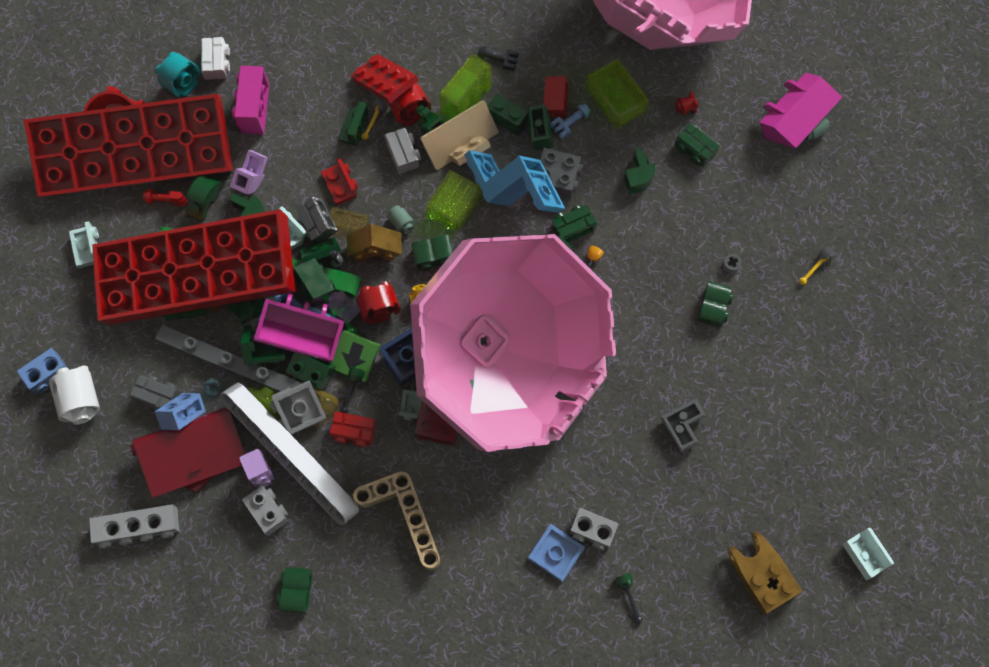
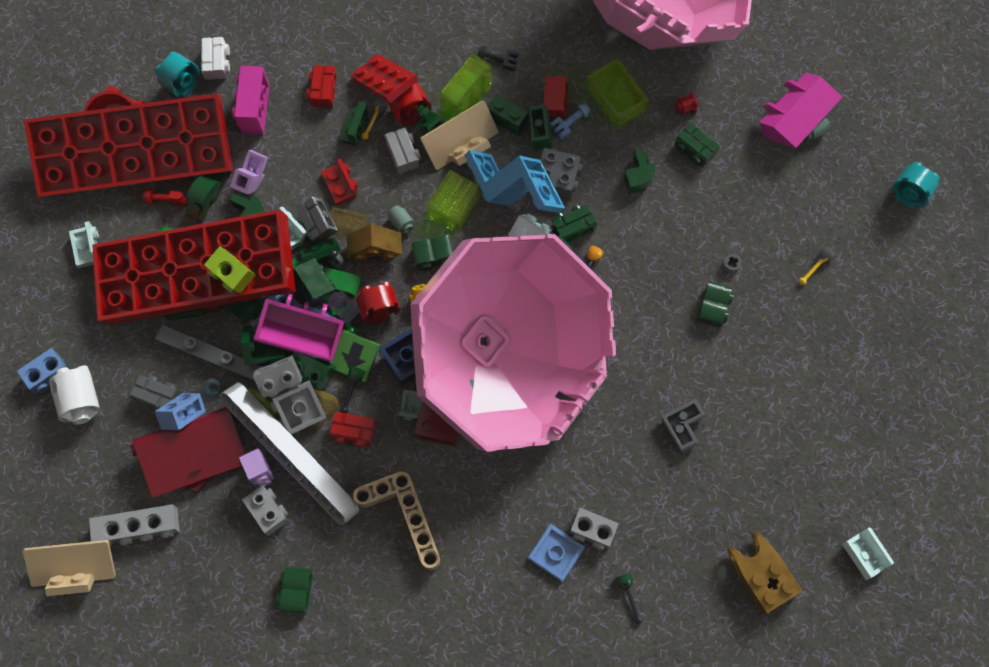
none -> tan bracket [23,540,116,596]
none -> lime brick [204,246,256,294]
none -> light grey brick [253,356,302,398]
none -> red brick [306,65,337,108]
none -> light aqua bracket [508,214,556,237]
none -> teal brick [892,162,940,208]

